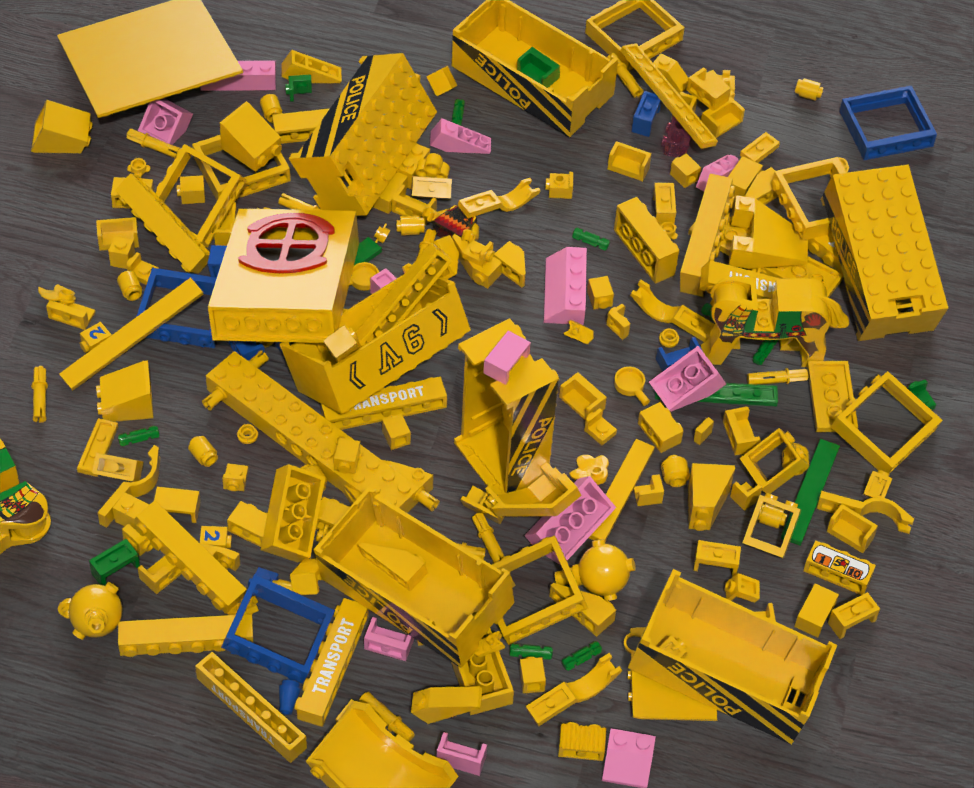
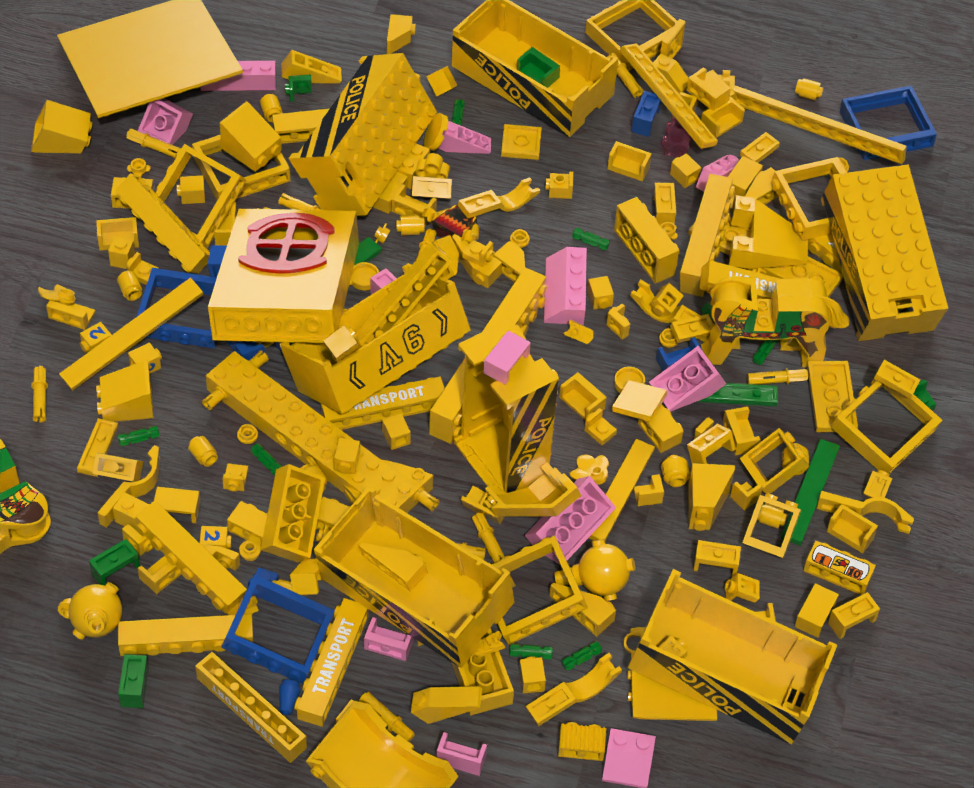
none -> green panel [118,654,149,708]
none -> yellow brick [128,342,162,374]
none -> yellow plate [239,540,261,561]
none -> green axle [251,443,283,476]
none -> yellow slope [387,14,416,54]
none -> yellow tile [424,113,449,151]
none -> yellow brick [429,267,548,444]
none -> yellow tile [501,124,542,160]
none -> yellow plate [510,229,530,248]
none -> yellow tile [612,380,667,422]
none -> yellow brick [650,283,684,317]
none -> yellow tile [660,19,685,59]
none -> yellow plate [670,314,713,343]
none -> yellow panel [687,424,736,464]
none -> yellow plate [732,86,907,164]
none -> yellow plate [874,360,920,398]

